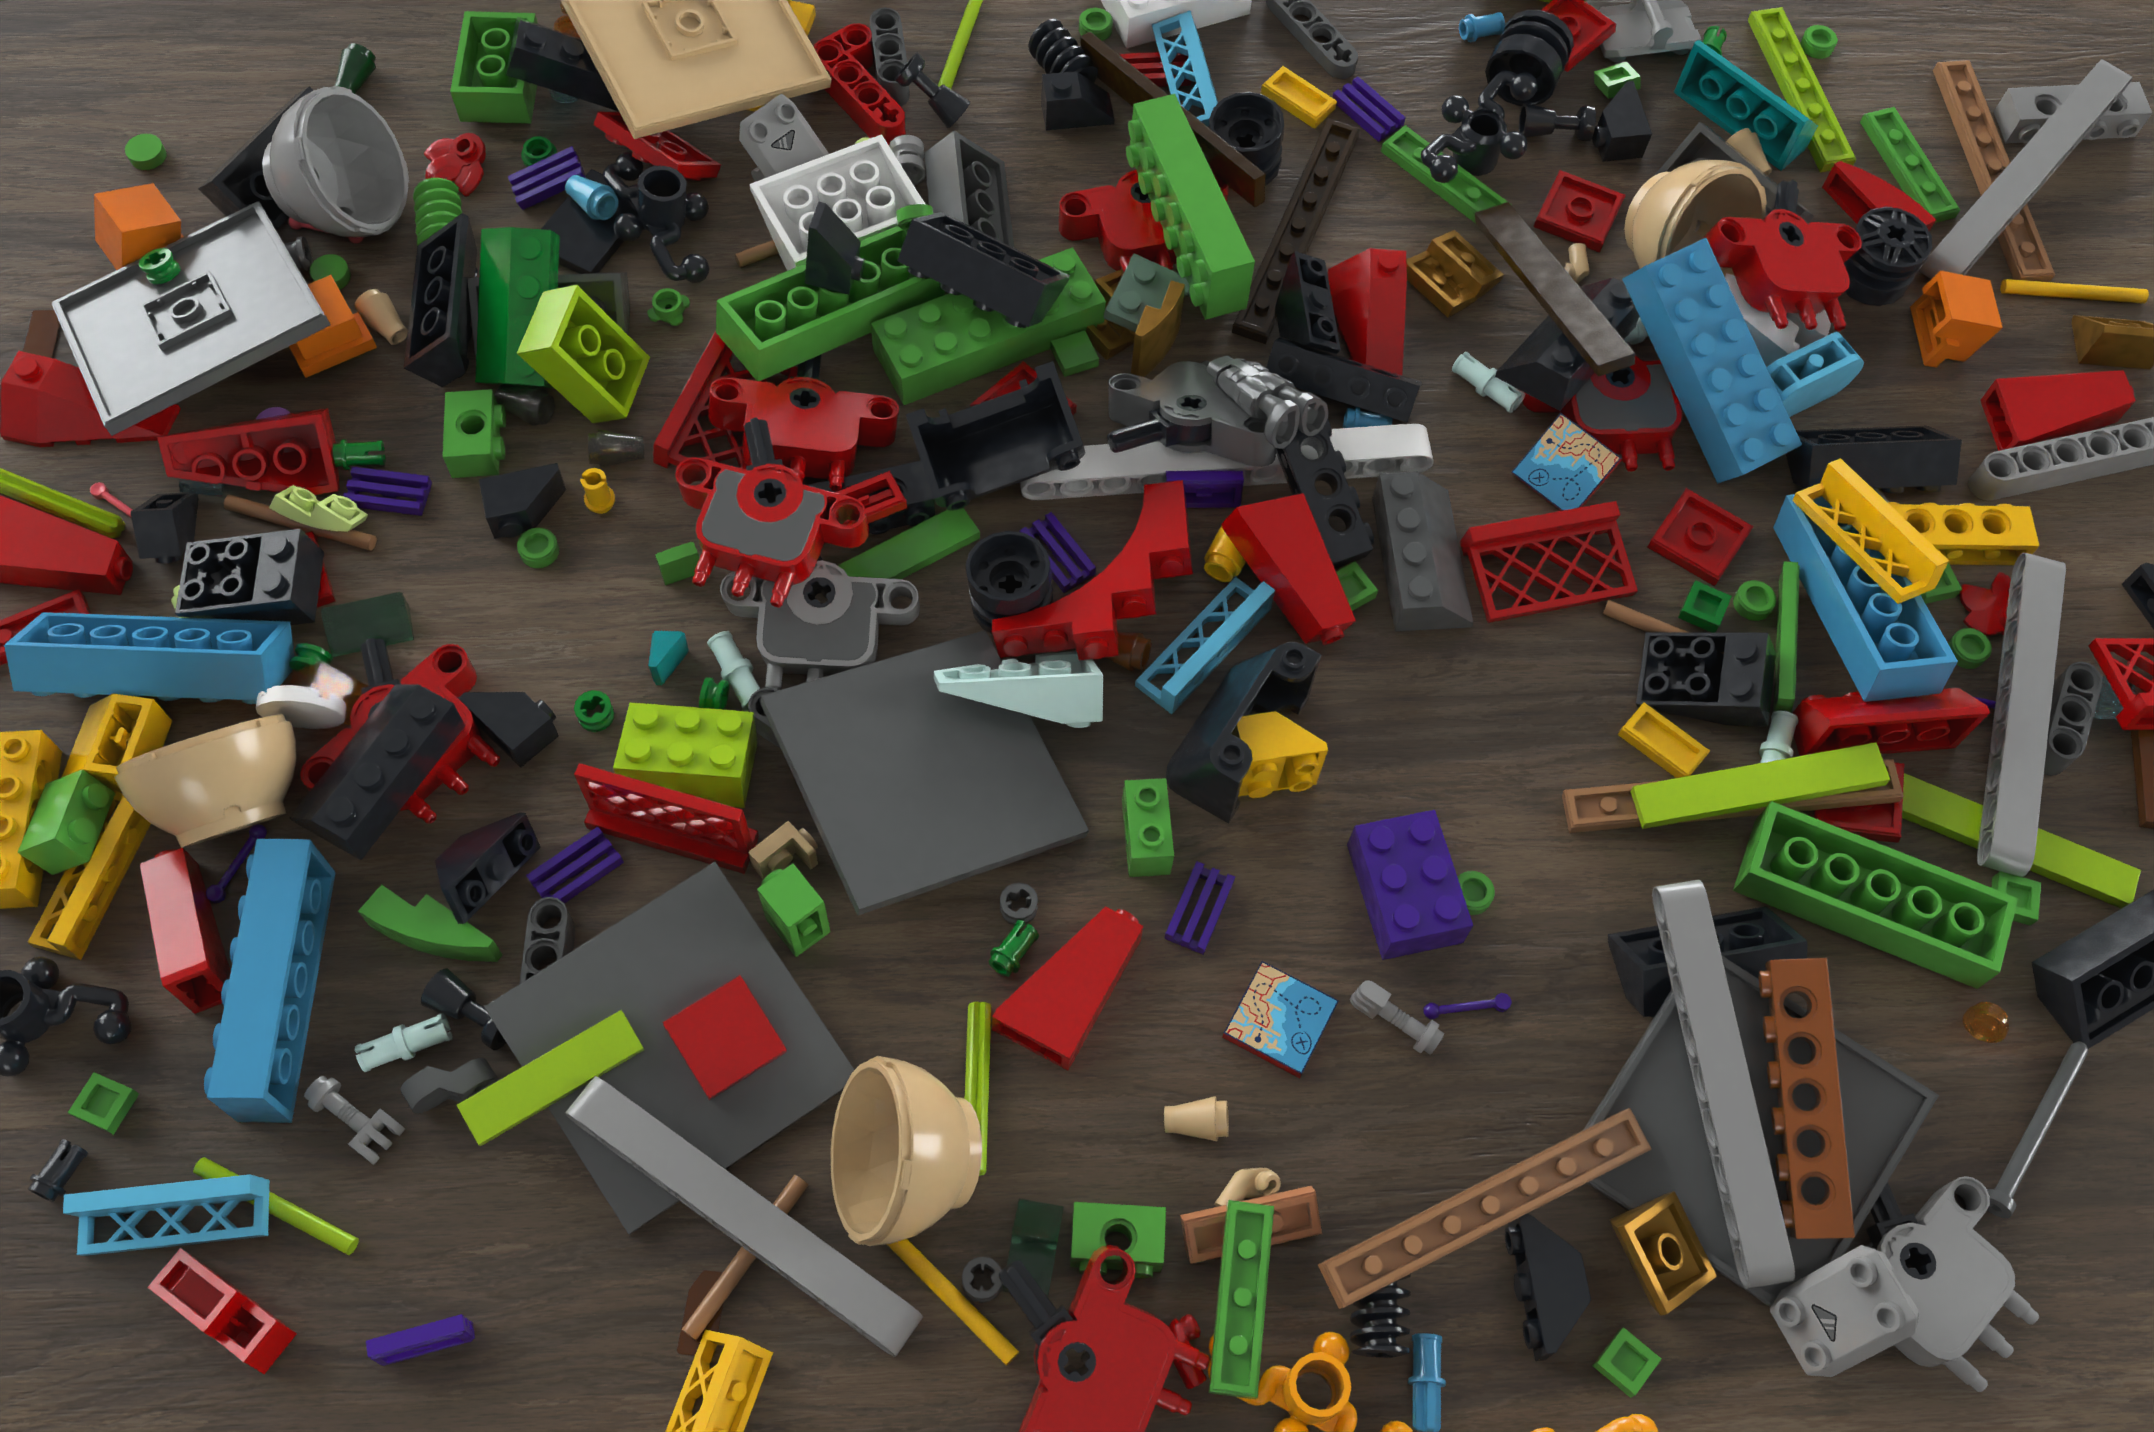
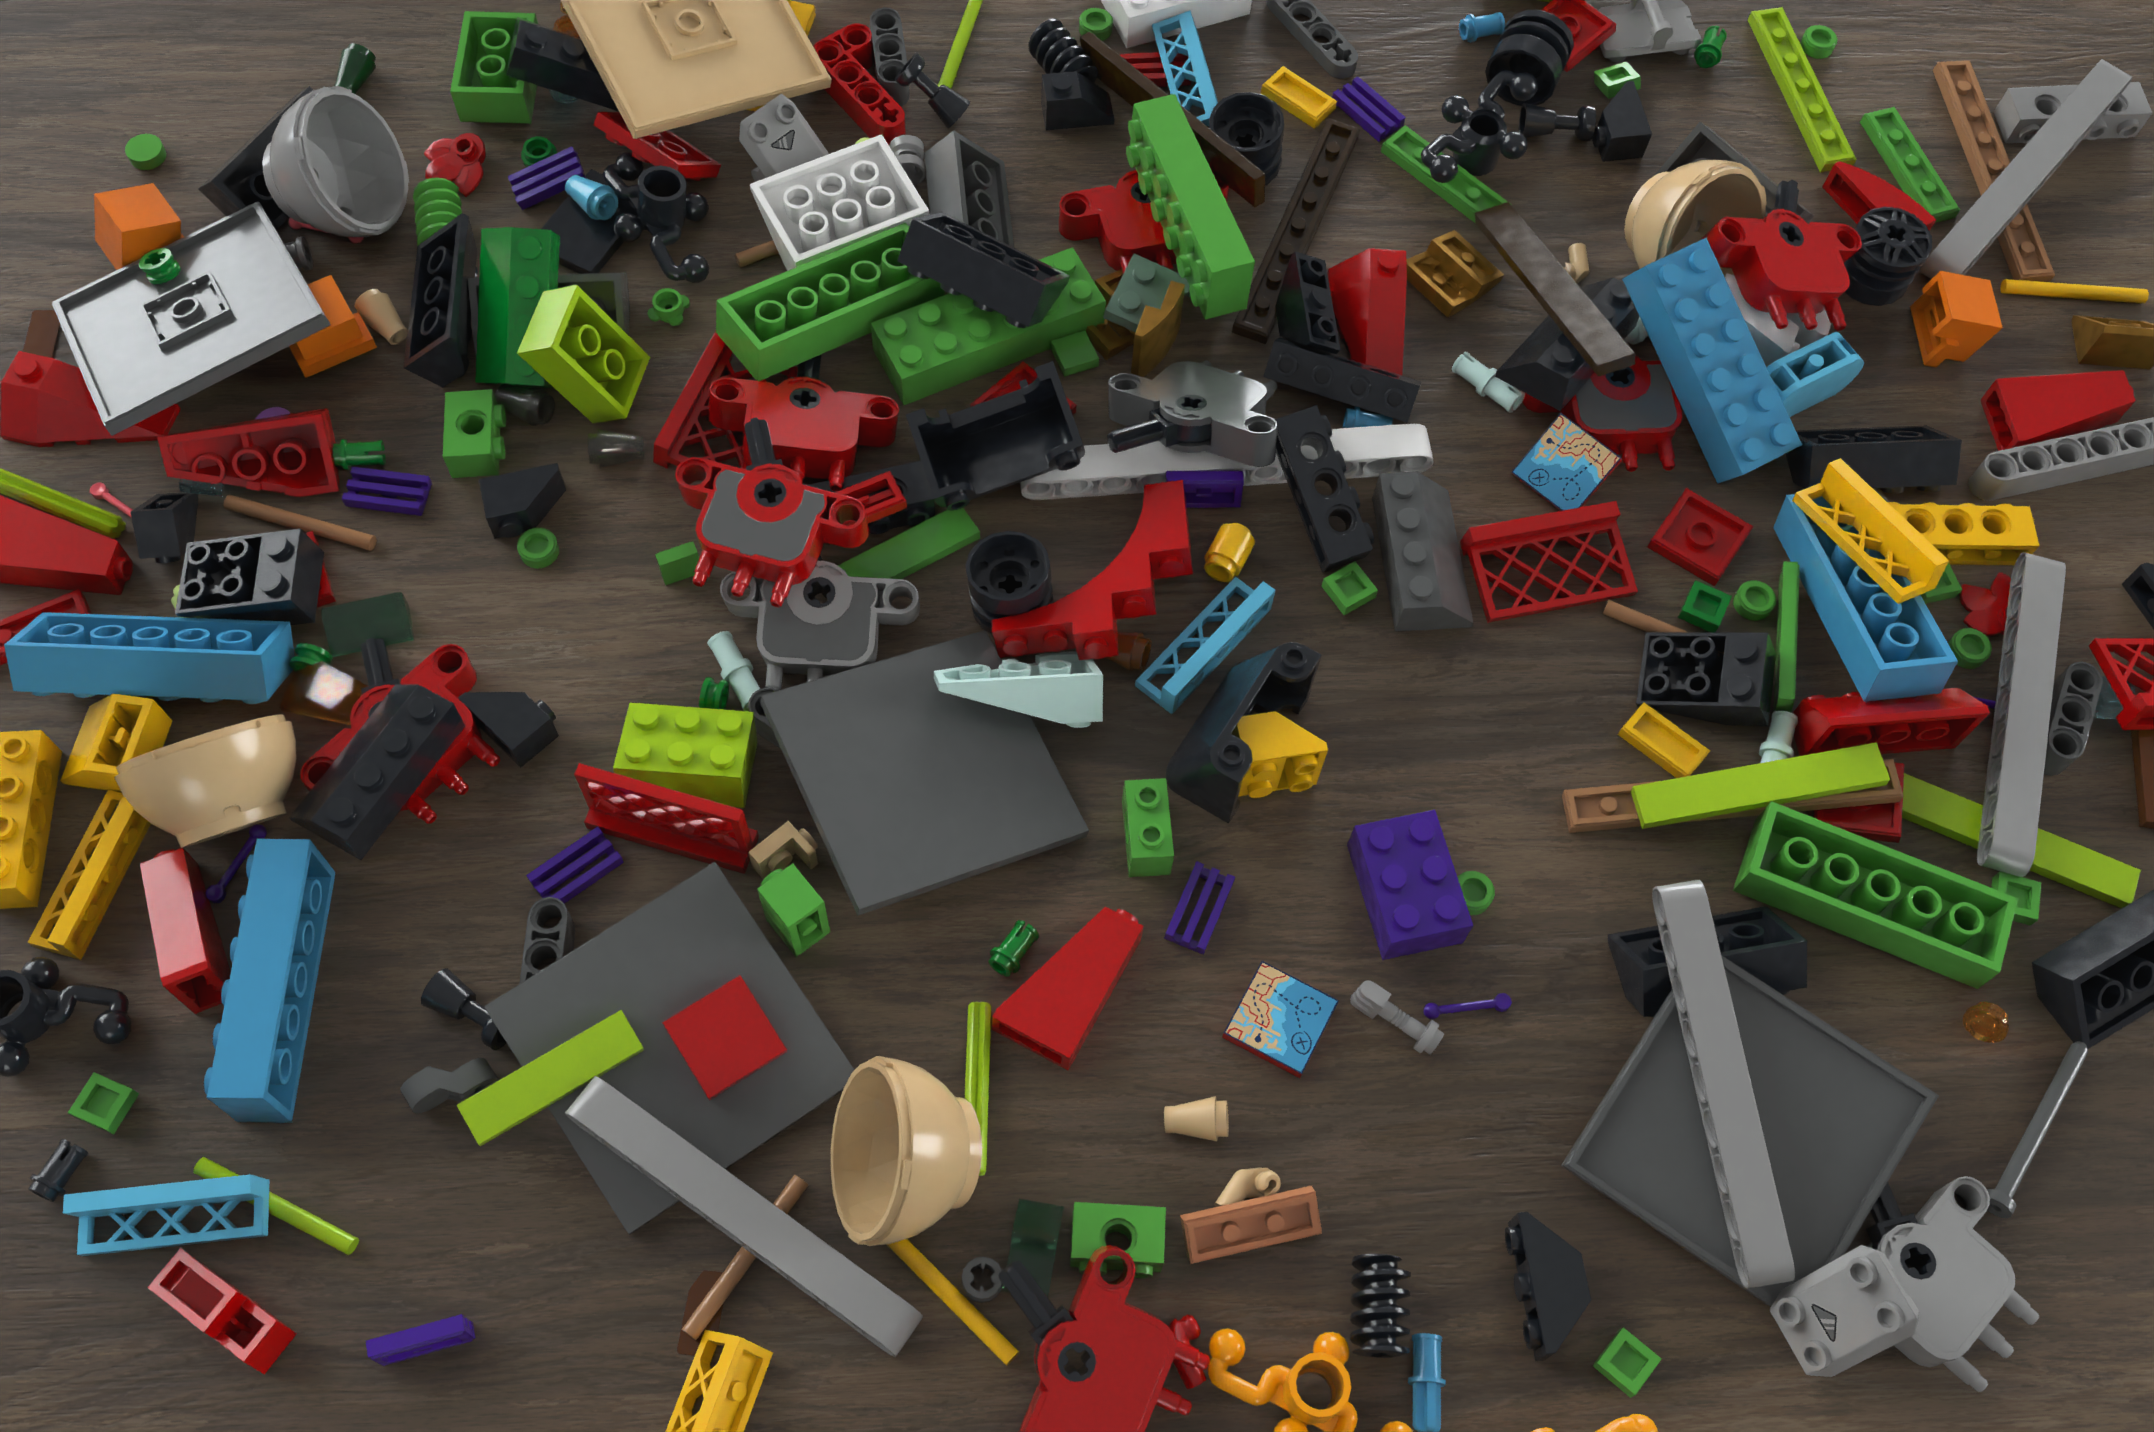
bright green brick [17,769,116,875] -> none
white tile [256,685,346,729] -> none
yellowish green slope [269,485,368,532] -> none
light grey hinge [304,1076,405,1165] -> none
bright green tile [310,254,351,290] -> none
light aqua pin [355,1013,452,1072] -> none
bright green slope [358,884,503,962] -> none
black slope [435,812,541,924] -> none
green bush [574,690,615,732] -> none
yellow pin [580,468,615,514] -> none
teal slope [648,631,689,685] -> none
black slope [805,202,865,295] -> none
bright green tile [896,204,934,230] -> none
dark grey bush [1000,883,1038,925] -> none
dark purple tile [1019,512,1096,593] -> none
dark grey piece [1207,355,1328,449] -> none
bright green tile [1208,1200,1274,1400] -> none
red slope [1221,493,1356,645] -> none
medium nougat tile [1318,1108,1652,1309] -> none
red tile [1533,170,1626,253] -> none
pearl gold slope [1609,1191,1717,1316] -> none
teal slope [1674,39,1818,171] -> none
tan cone [1726,128,1772,176] -> none
dark orange brick [1758,958,1855,1239] -> none

